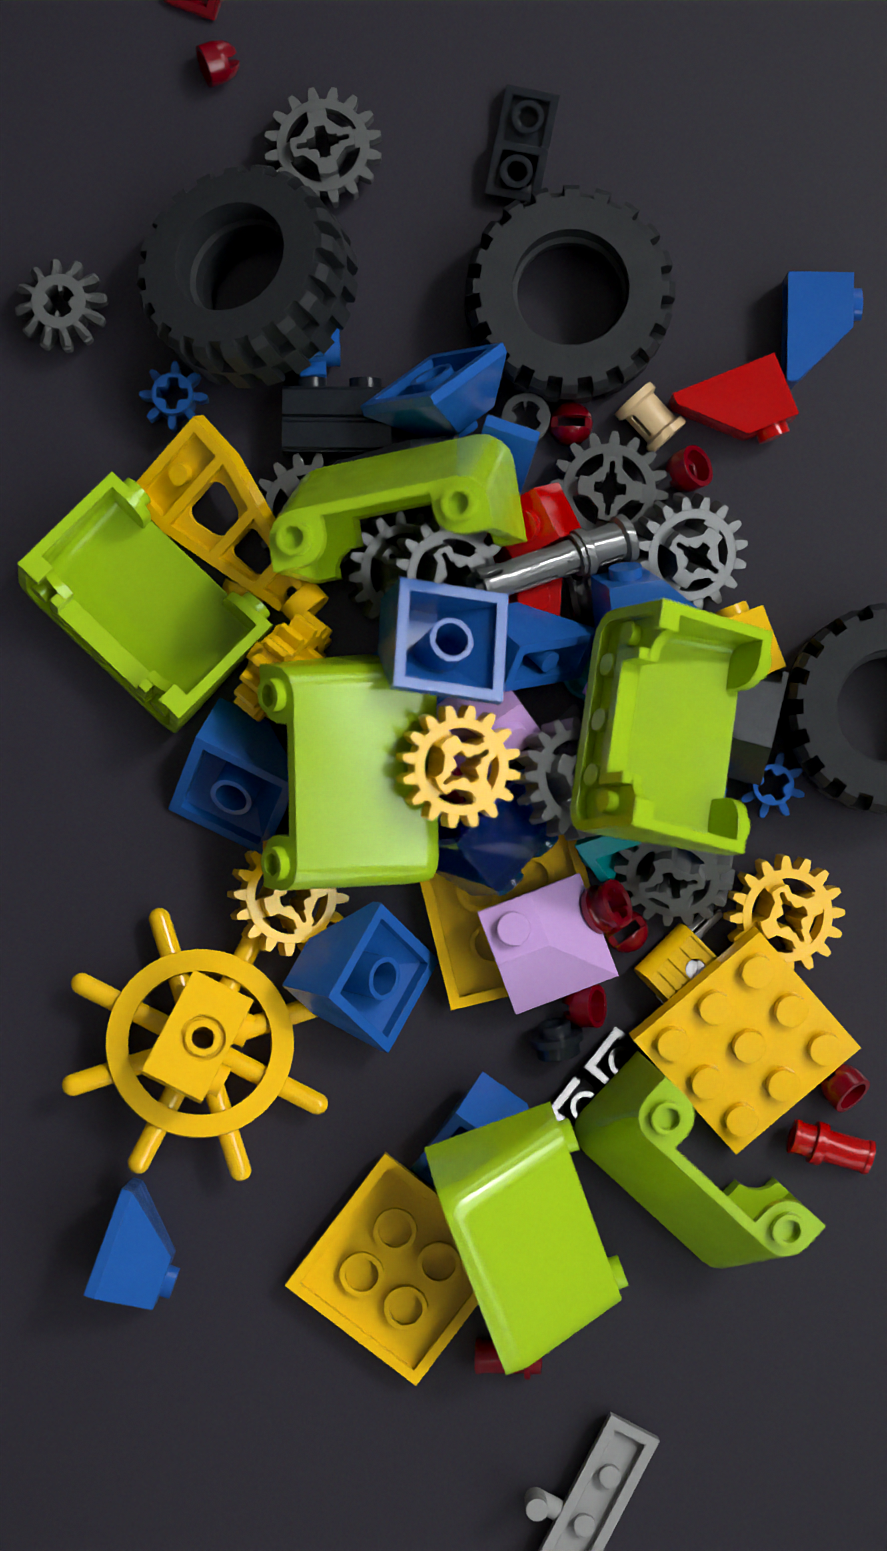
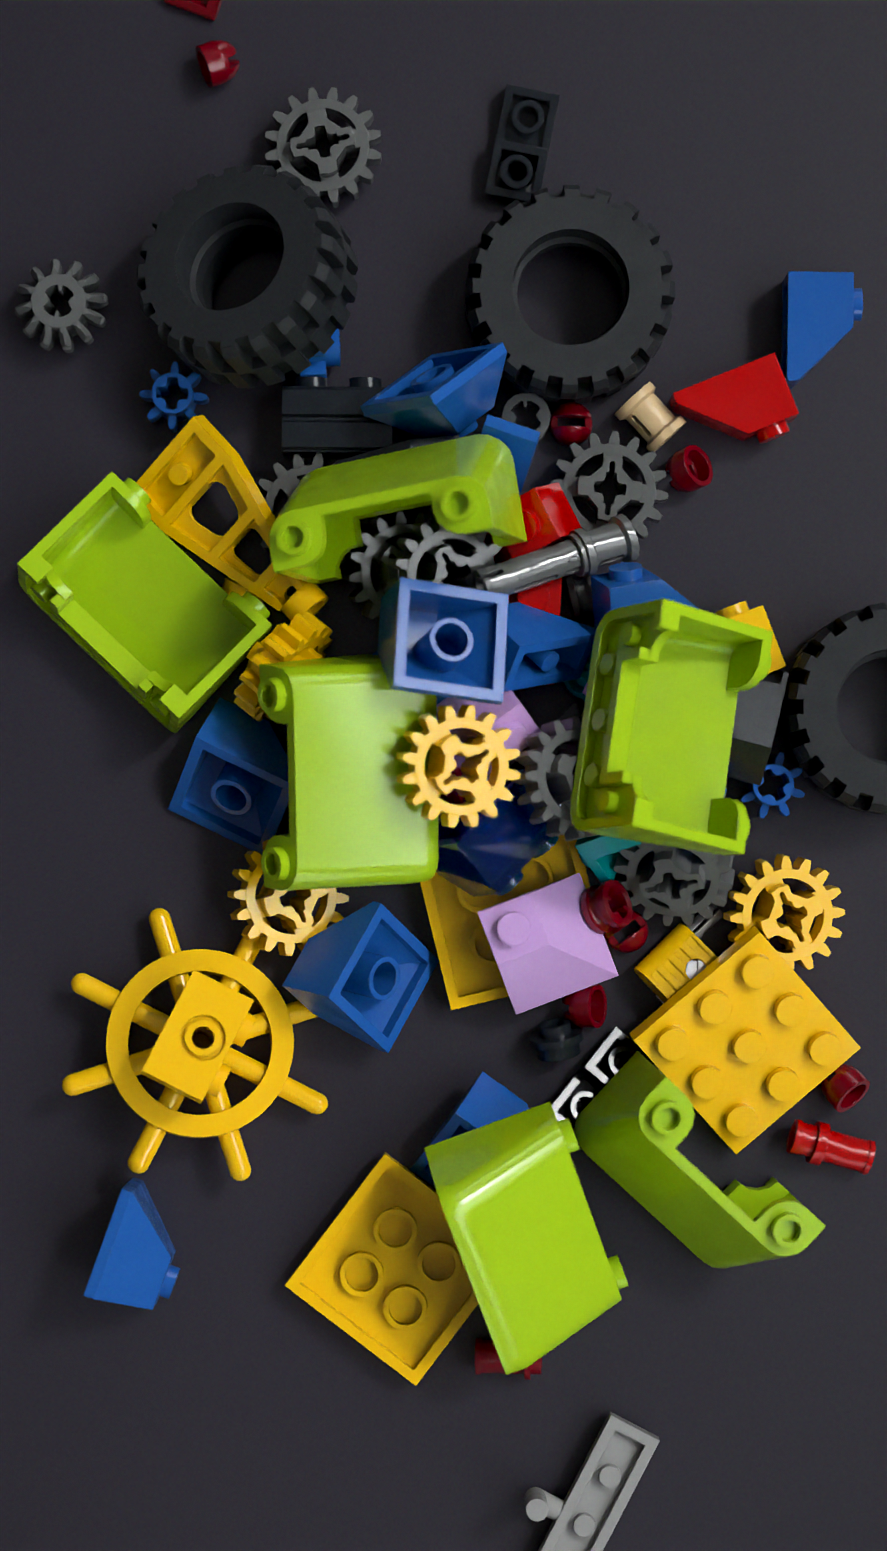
gear [633,492,748,610] -> none

